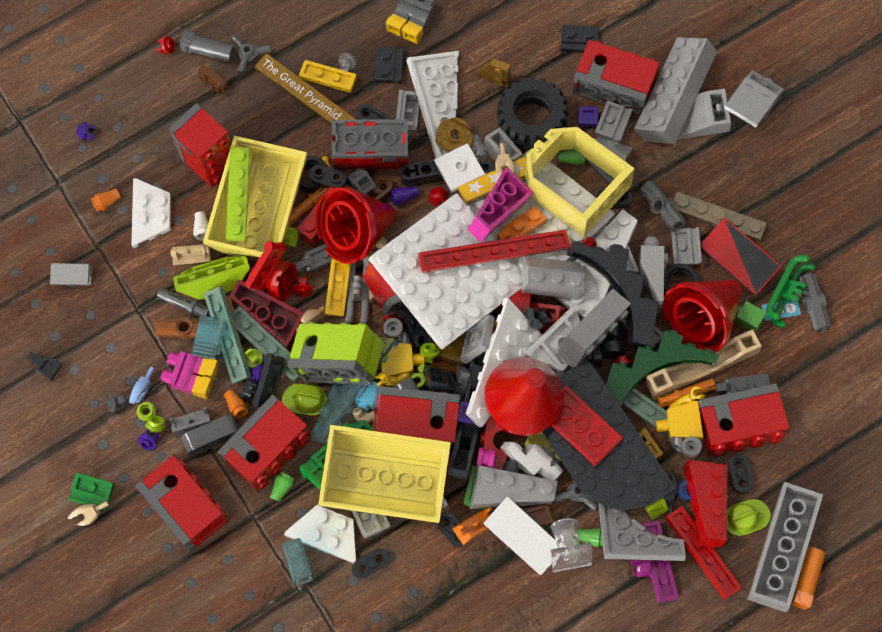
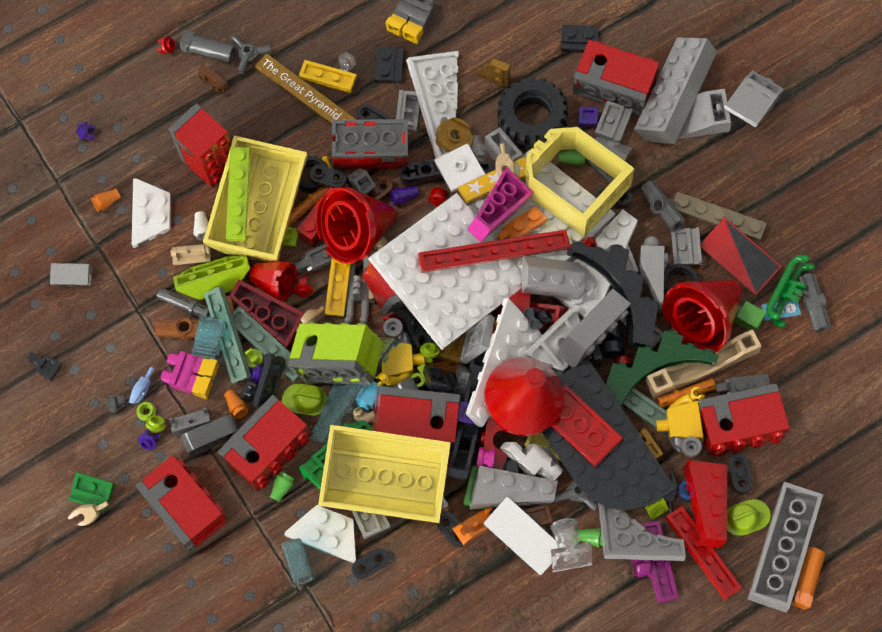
red plate [245,241,286,290] -> none

